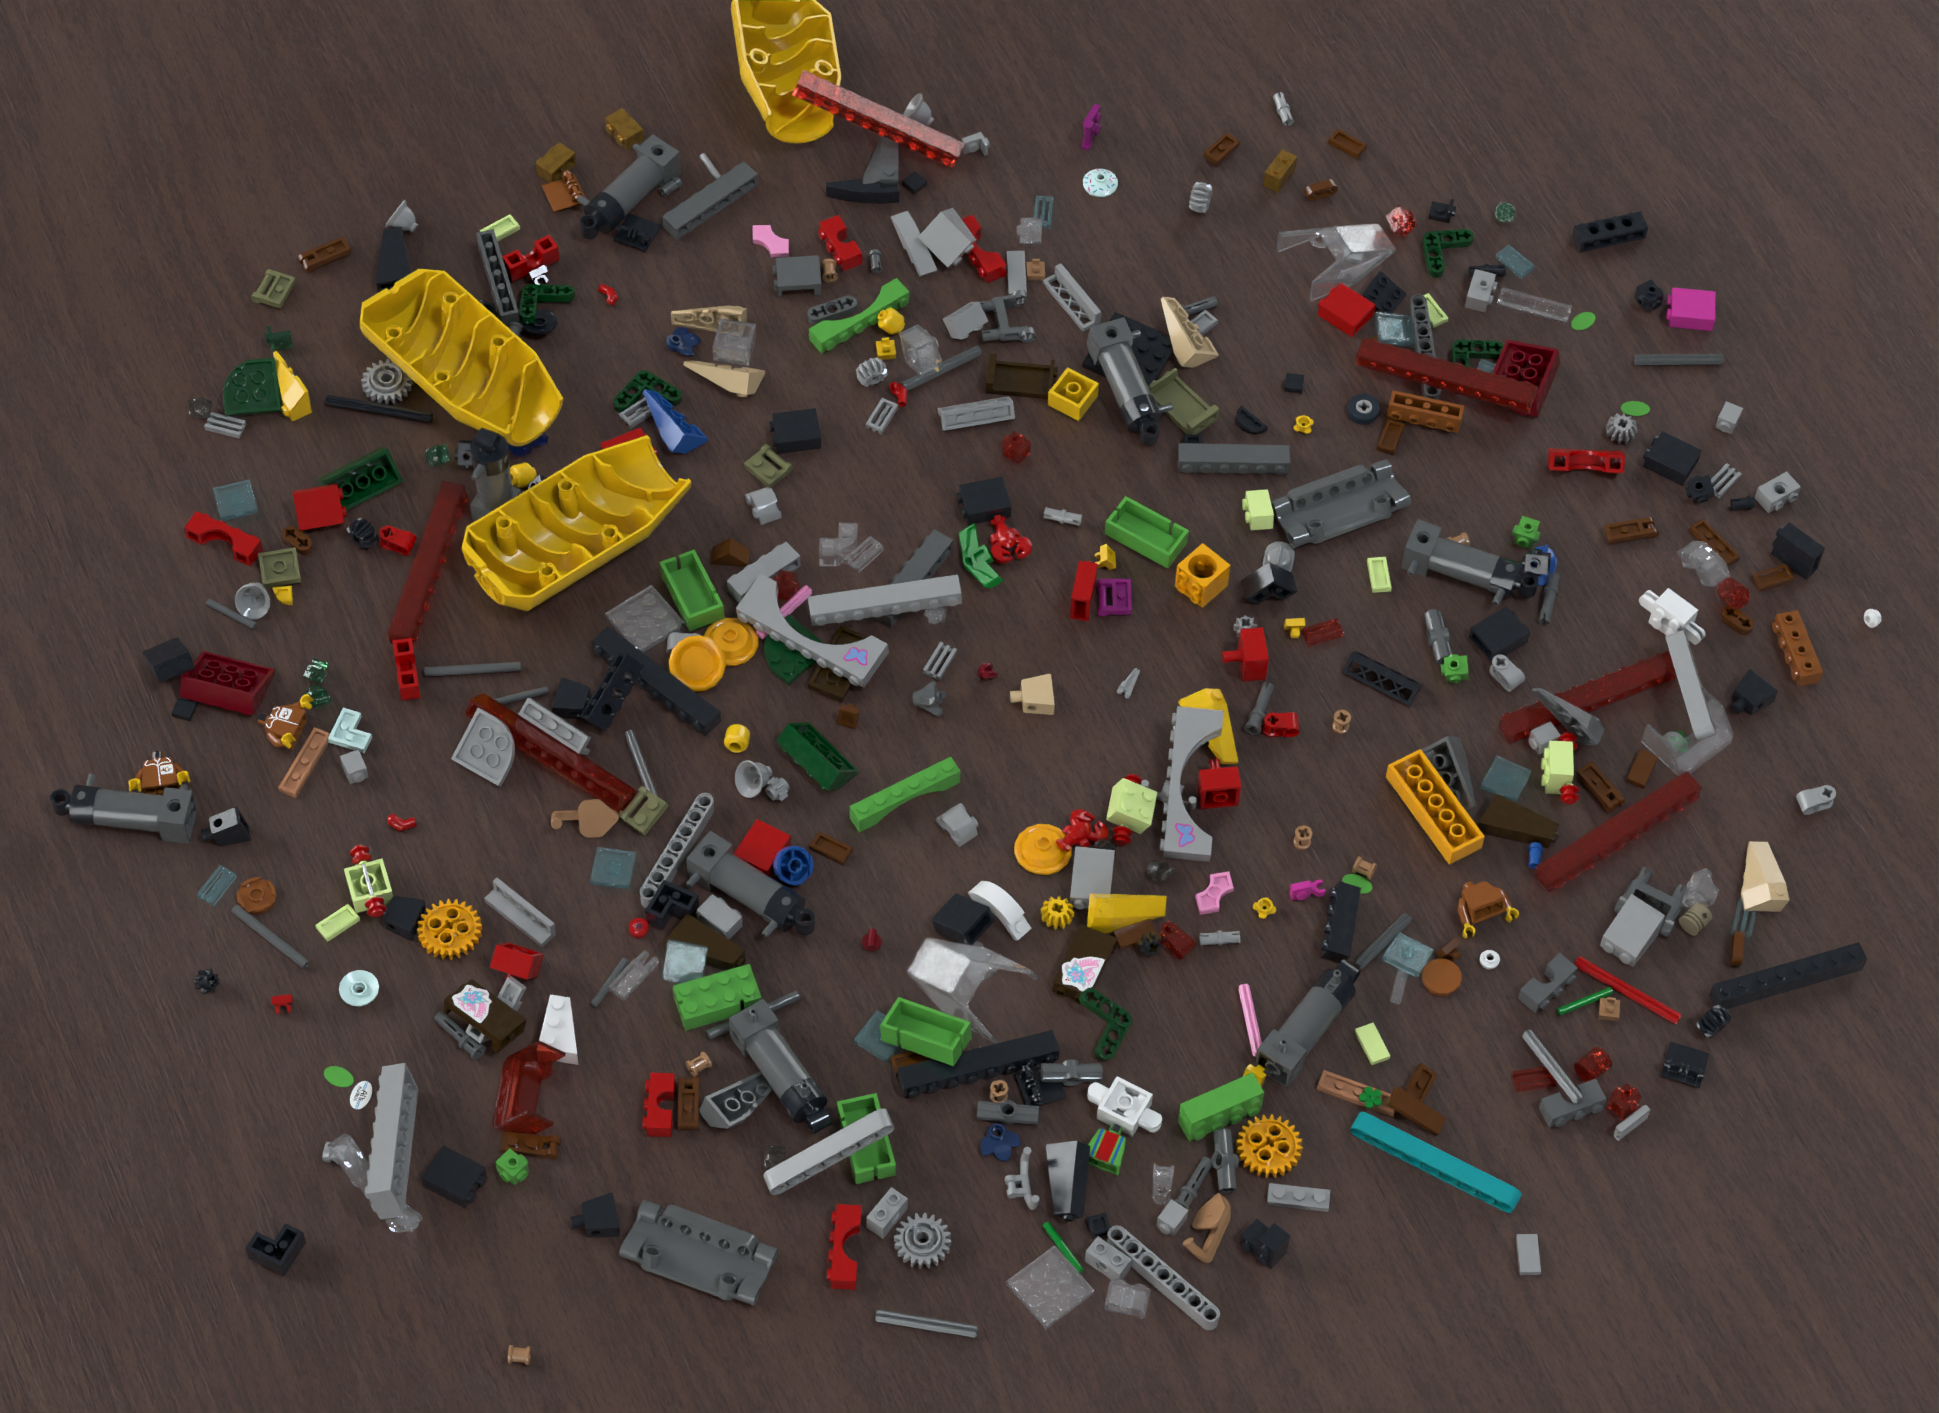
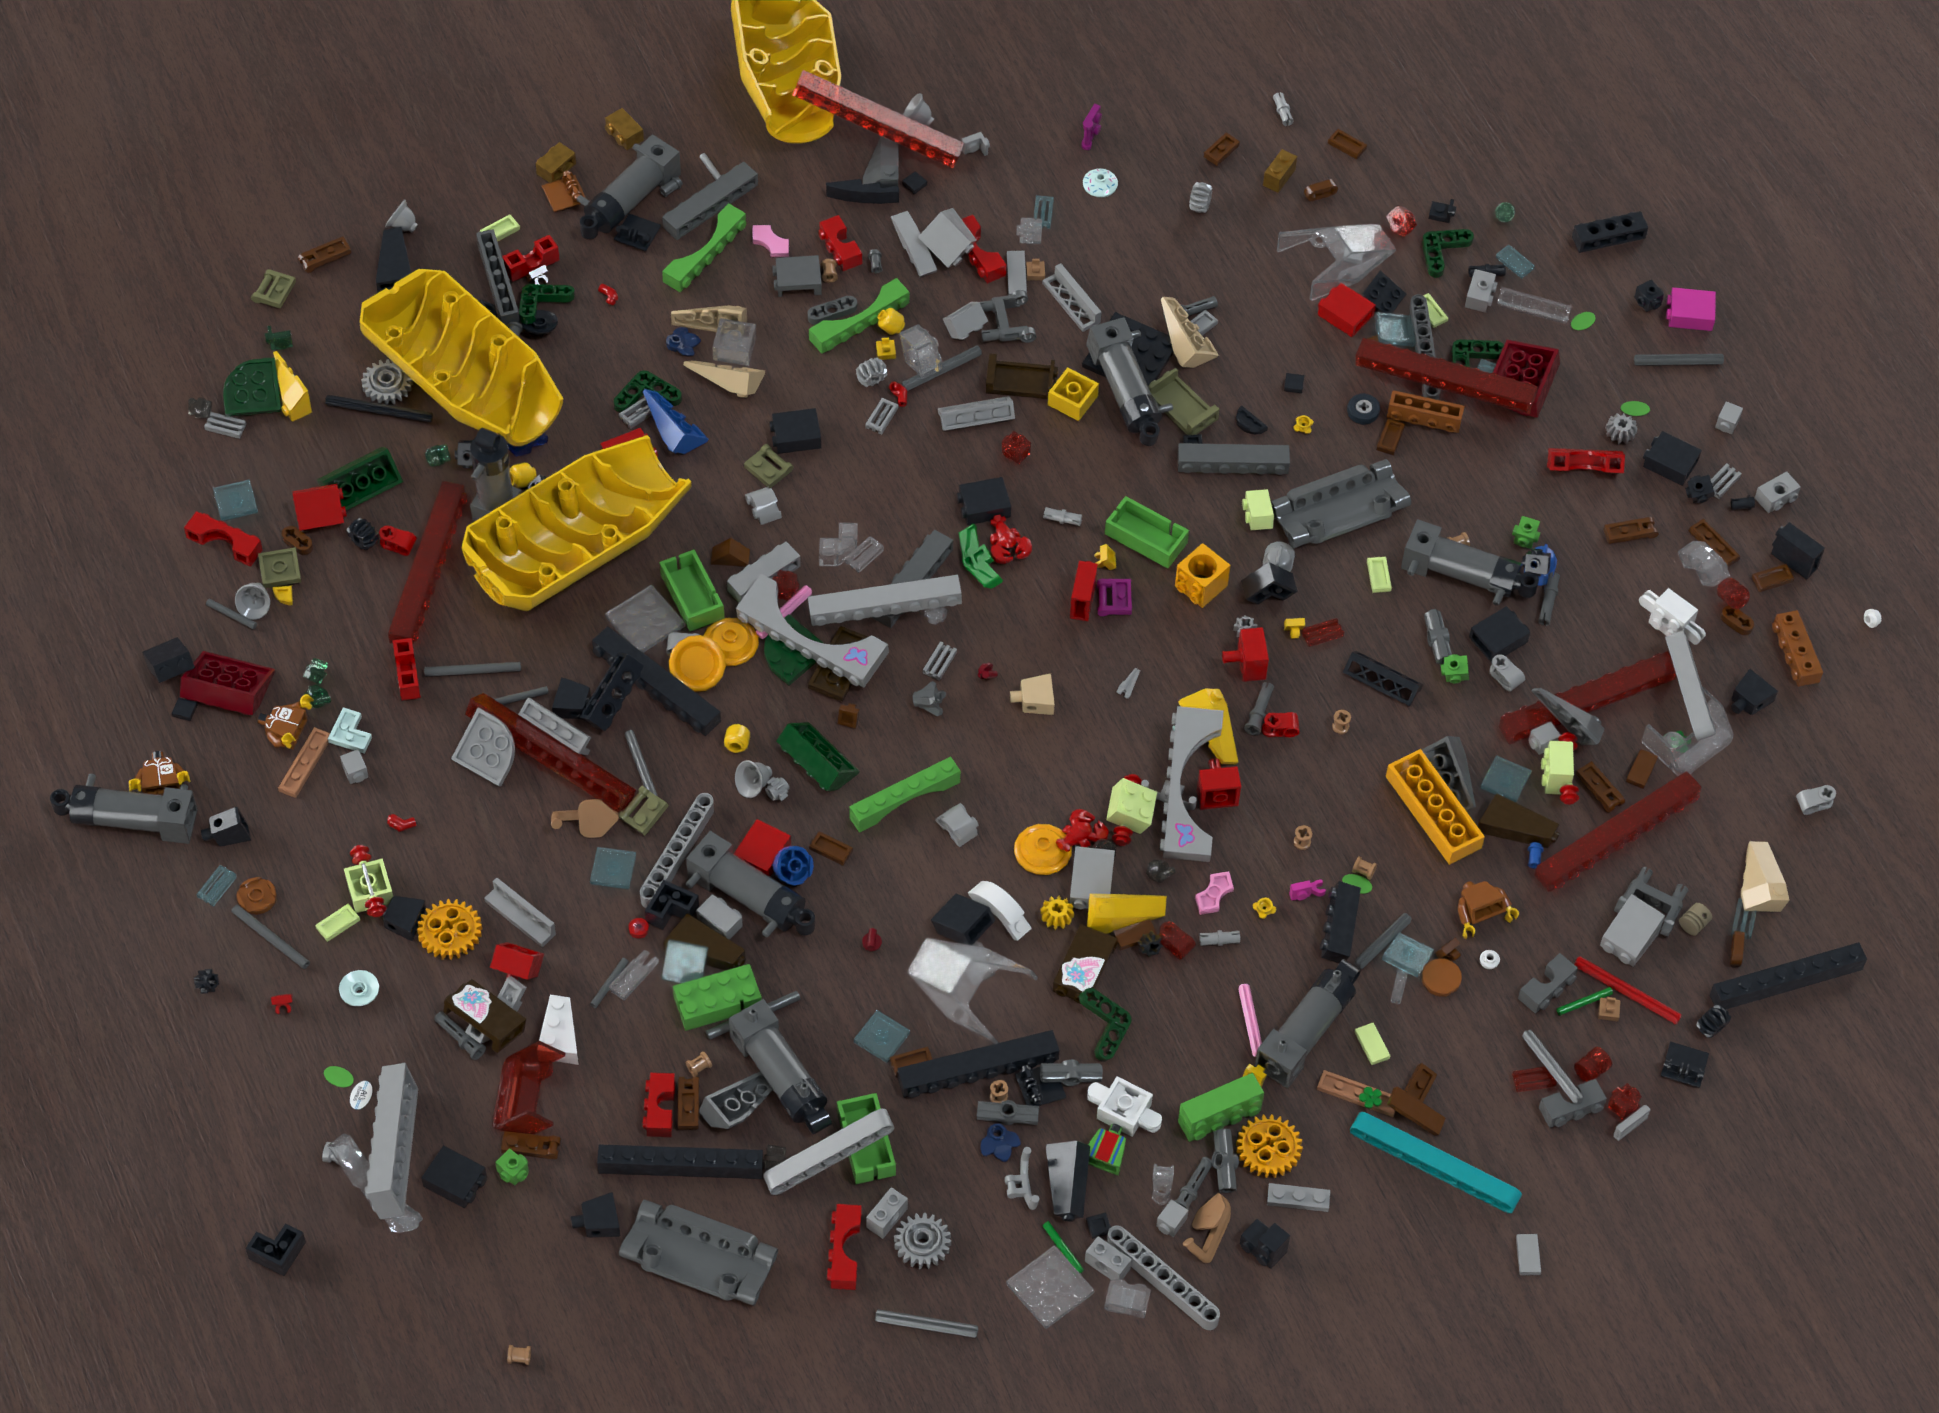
bright green piece [880,997,972,1066] -> none
clear brick [1681,868,1719,907] -> none
none -> black brick [597,1144,763,1179]
none -> bright green arch [662,203,746,292]

